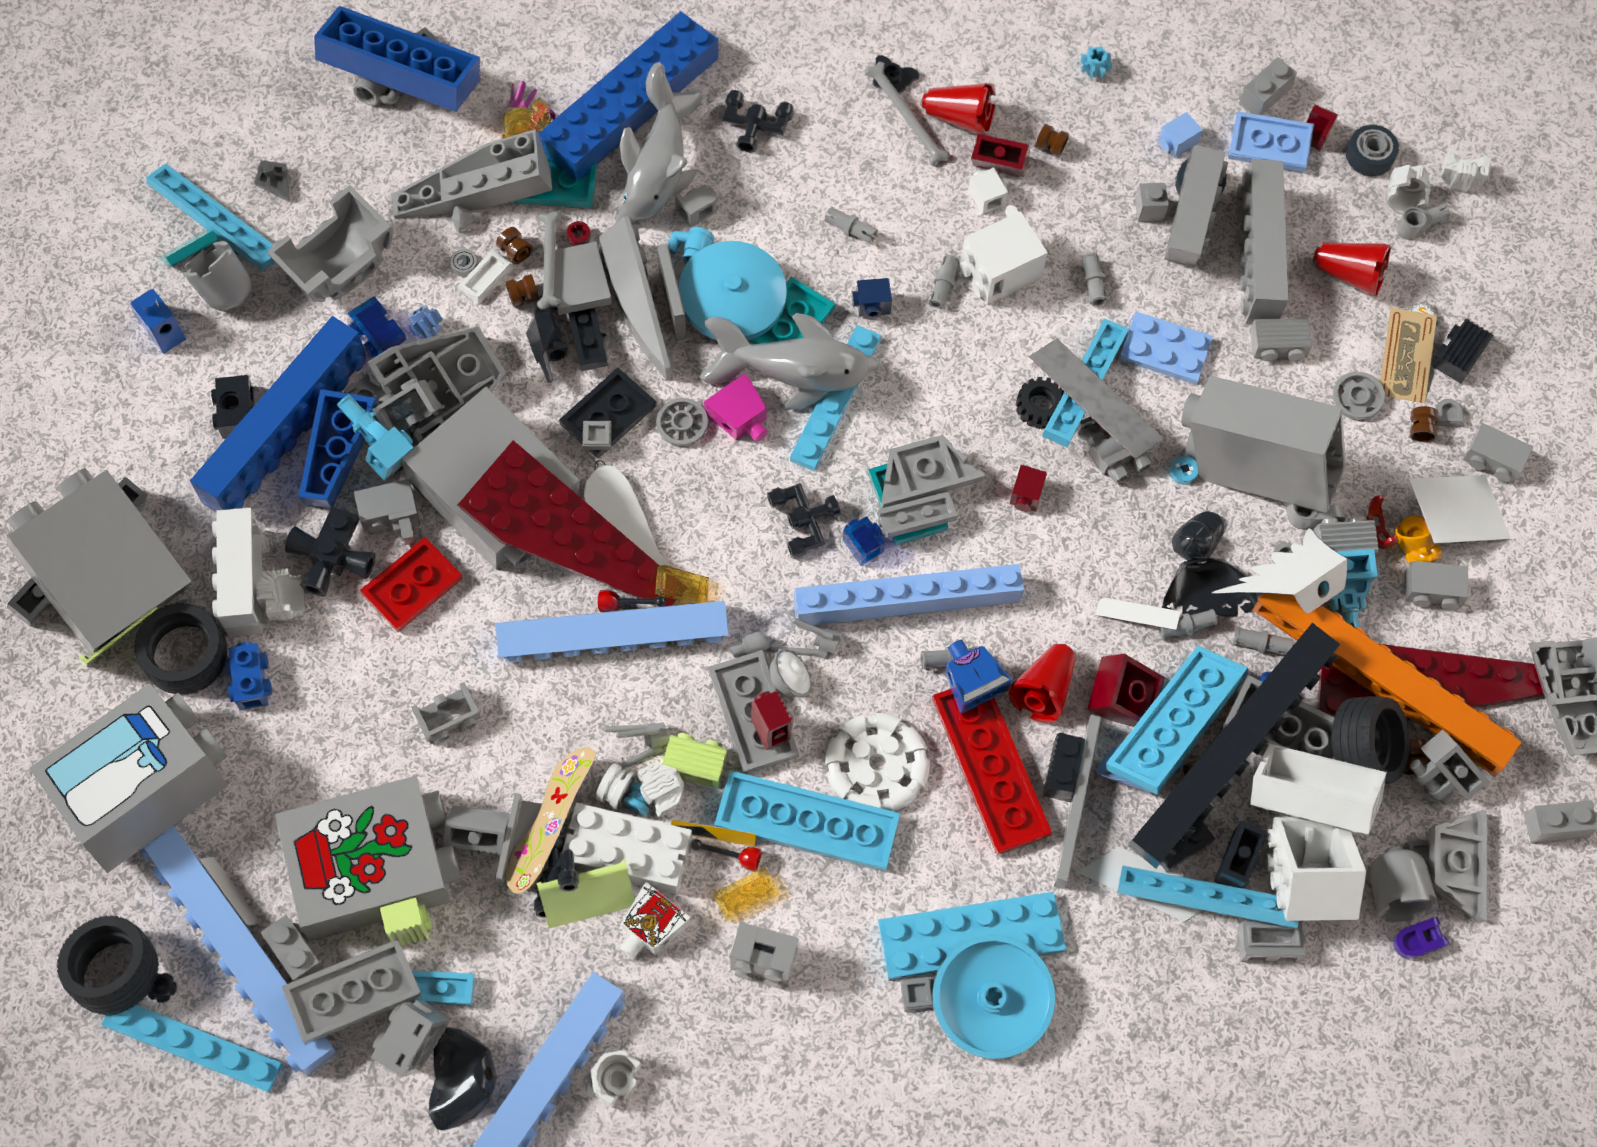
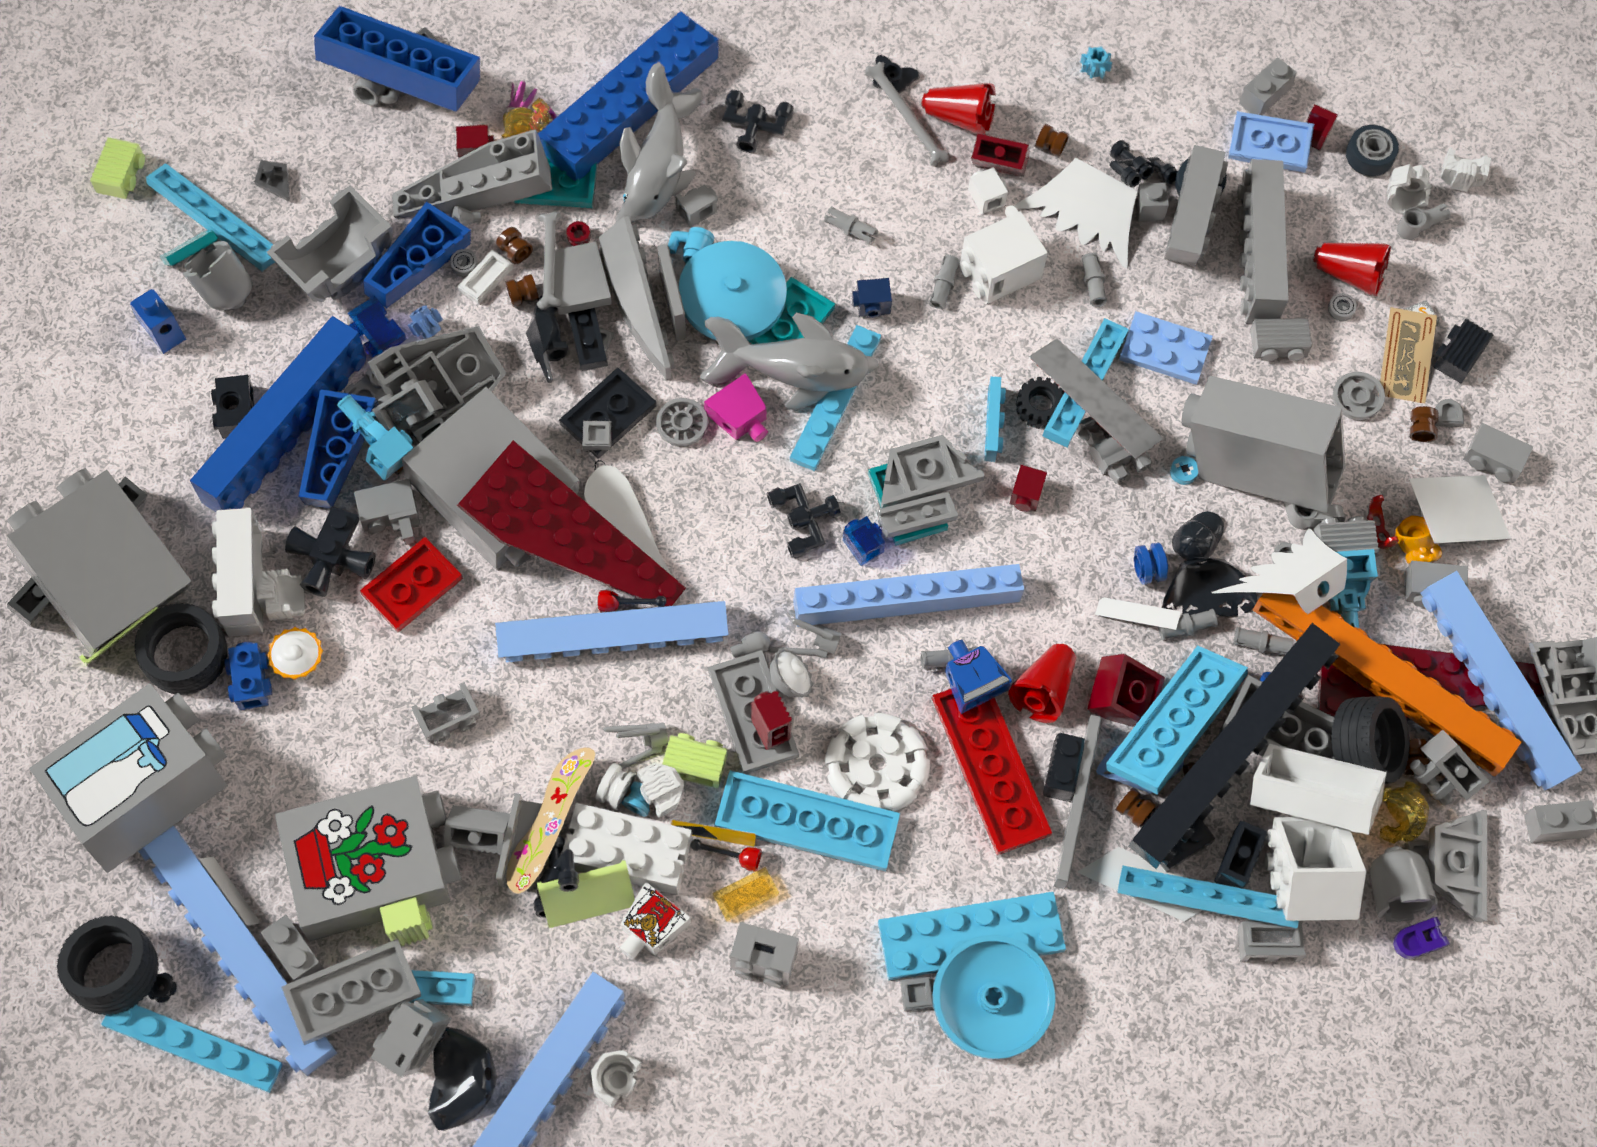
clear yellow tile [655,565,709,604] -> none
light blue brick [1158,112,1203,158] -> none
none -> yellowish green brick [90,137,145,199]
none -> white piece [266,627,323,680]
none -> blue wedge [363,202,471,309]
none -> dark red brick [456,125,495,158]
none -> medium azure plate [984,376,1006,462]
none -> white piece [1014,158,1138,269]
none -> black piece [1110,140,1178,188]
none -> reddish brown wheel [1115,787,1157,828]
none -> blue wheel [1134,542,1168,585]
none -> light grey tile [1328,293,1357,321]
none -> clear yellow helmet [1380,781,1429,844]
none -> light blue brick [1421,571,1582,790]

